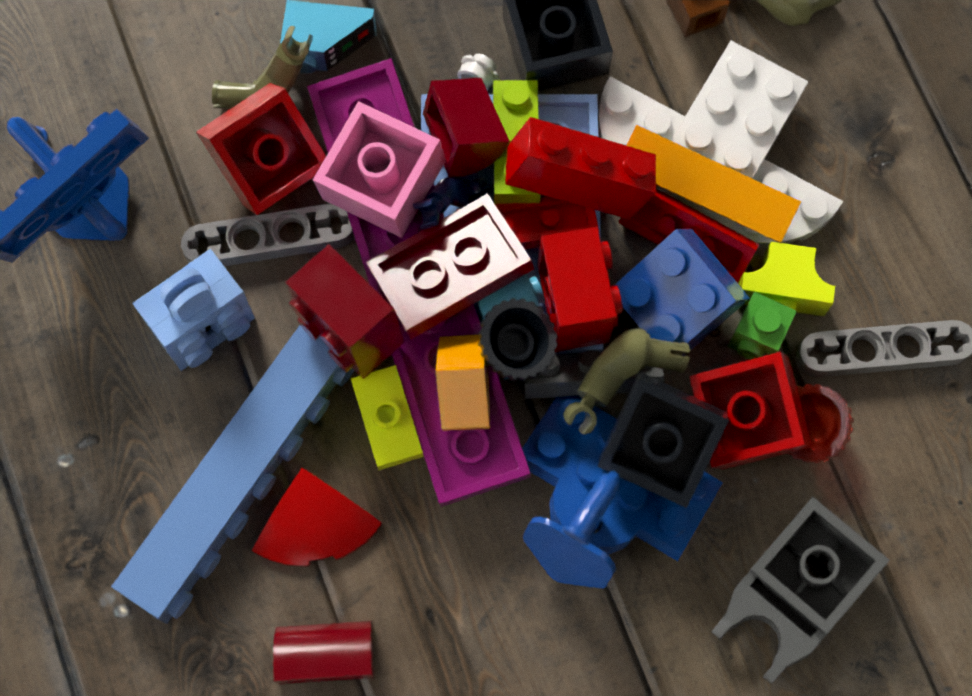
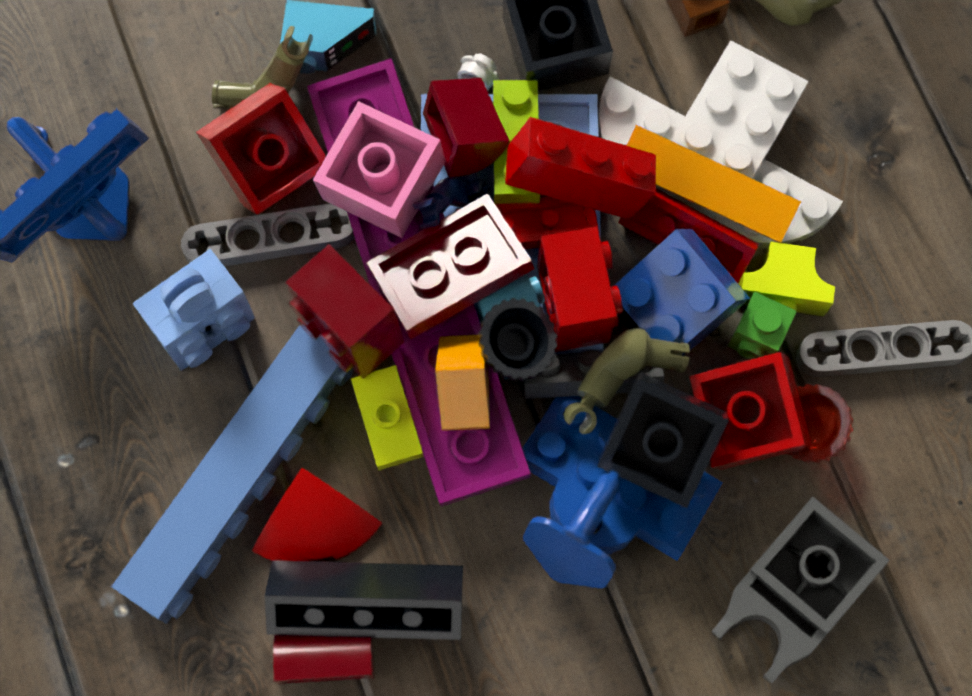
none -> black brick [265,560,463,640]

